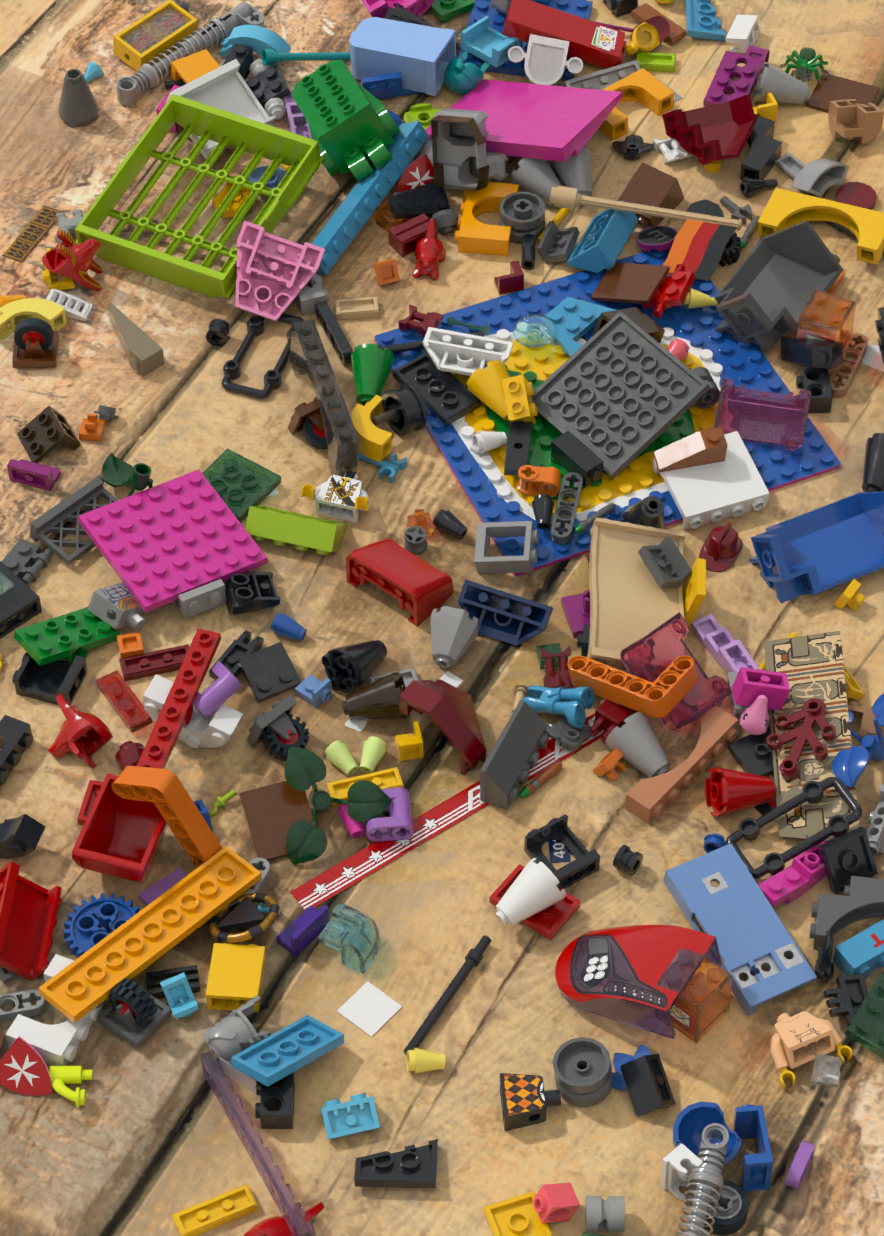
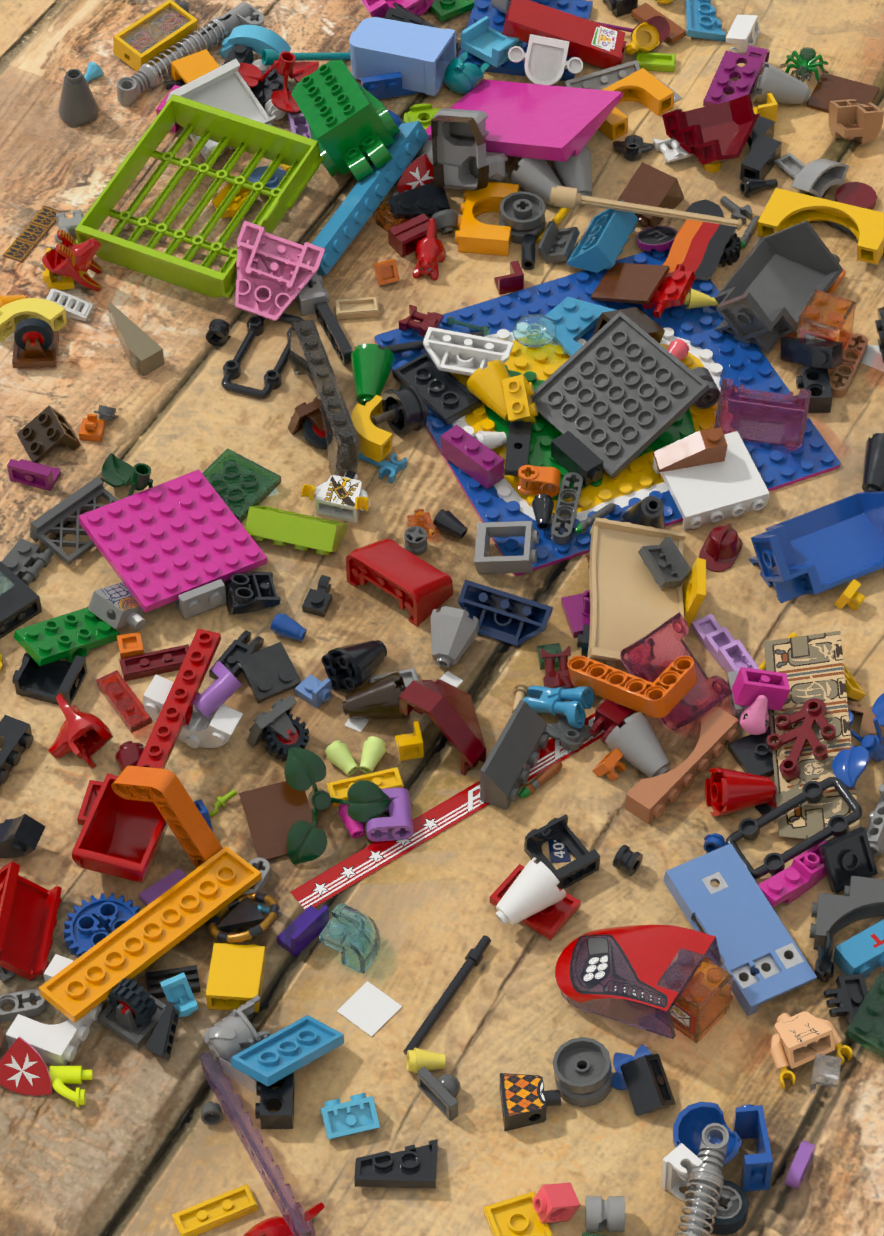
none -> black slope [145,1001,181,1061]
none -> dark grey hinge [201,1101,223,1125]
none -> red plant [238,51,319,113]
none -> black plate [302,575,332,617]
none -> dark grey tile [417,1066,461,1121]
none -> magenta brick [441,425,504,489]

